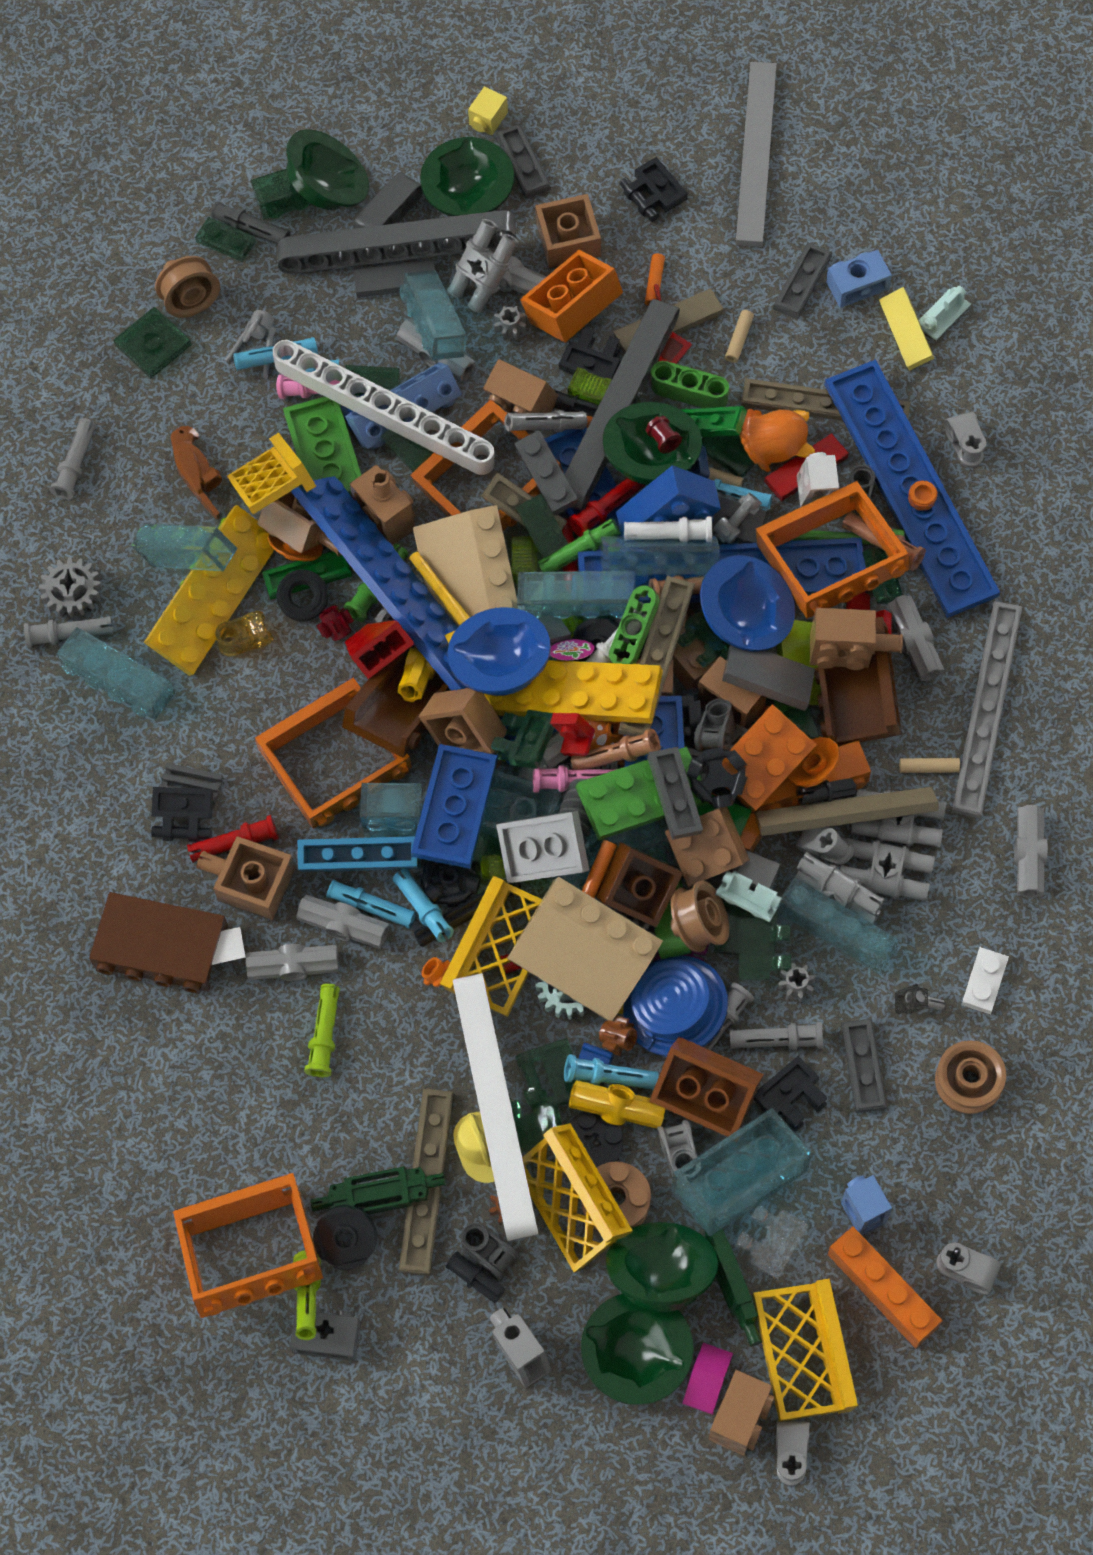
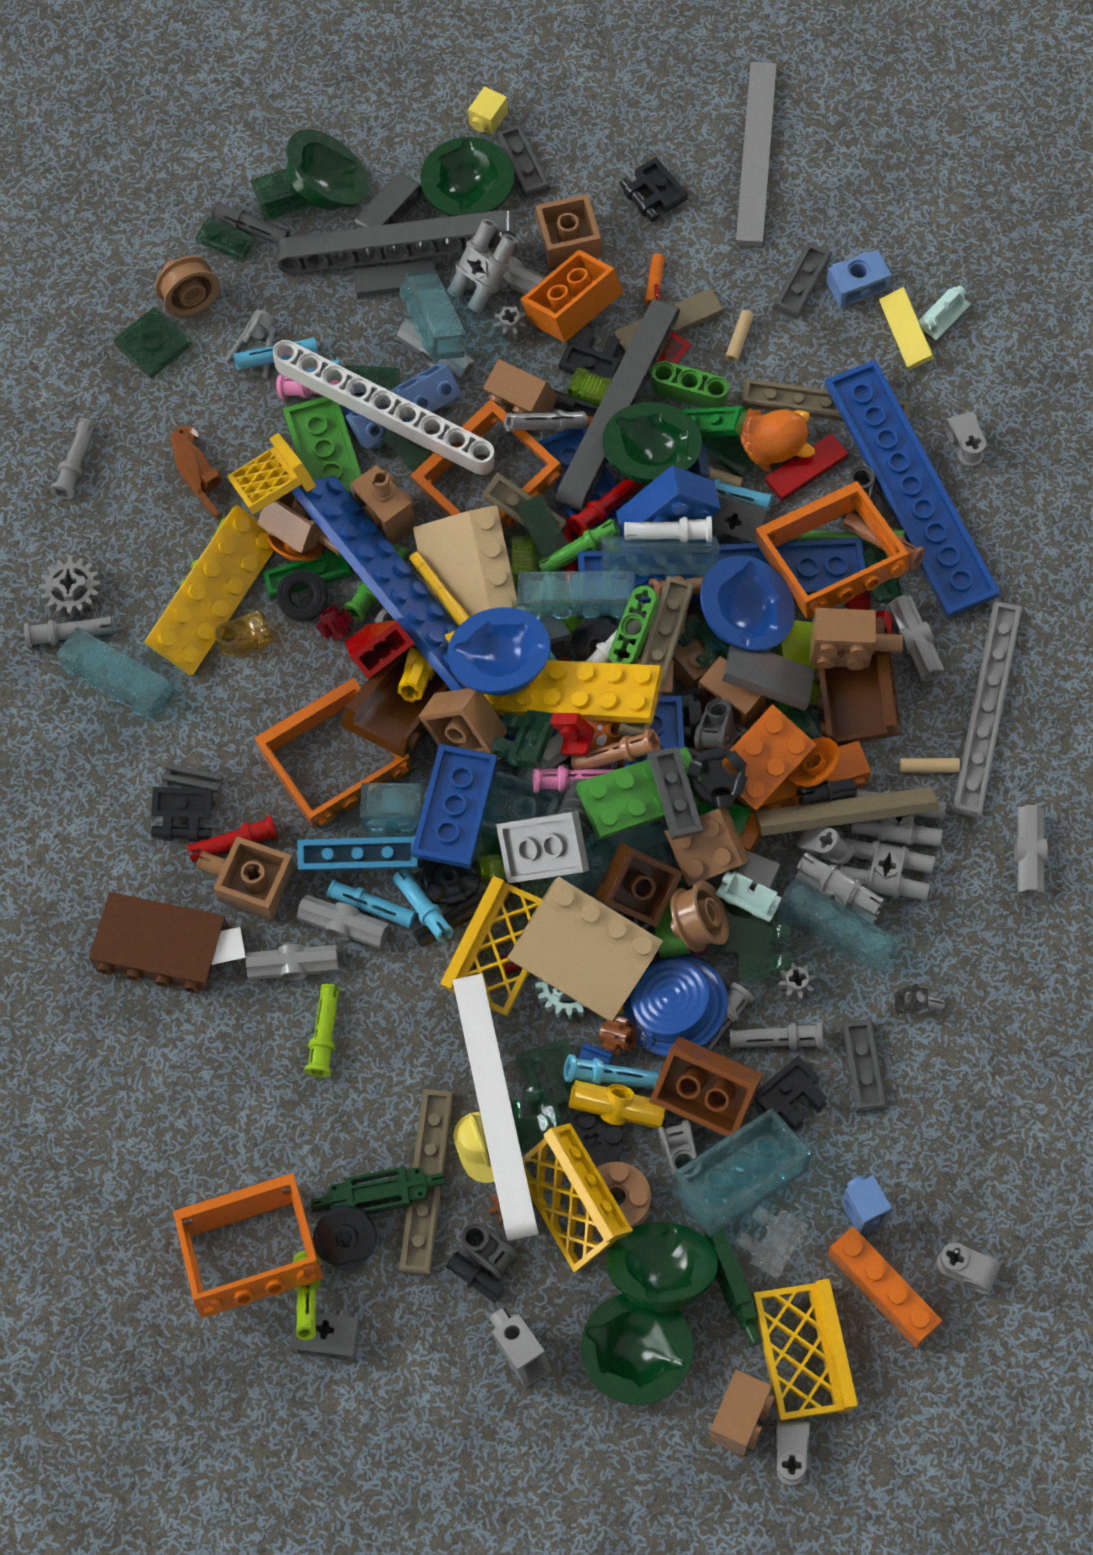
clear light blue brick [131,523,238,571] -> none
orange plate [422,957,450,987] -> none
dark grey plate [514,430,579,516] -> none
sticker [550,639,594,661] -> none
orange piece [582,840,617,899] -> none
dark red bush [646,416,682,454] -> none
dark pink slope [682,1343,733,1415] -> none
light grey bar [713,493,762,544] -> none
white brick [797,452,839,507] -> none
orange tile [908,481,938,511] -> none
medium nougat wheel [935,1041,1006,1114] -> none
white plate [961,947,1009,1015] -> none

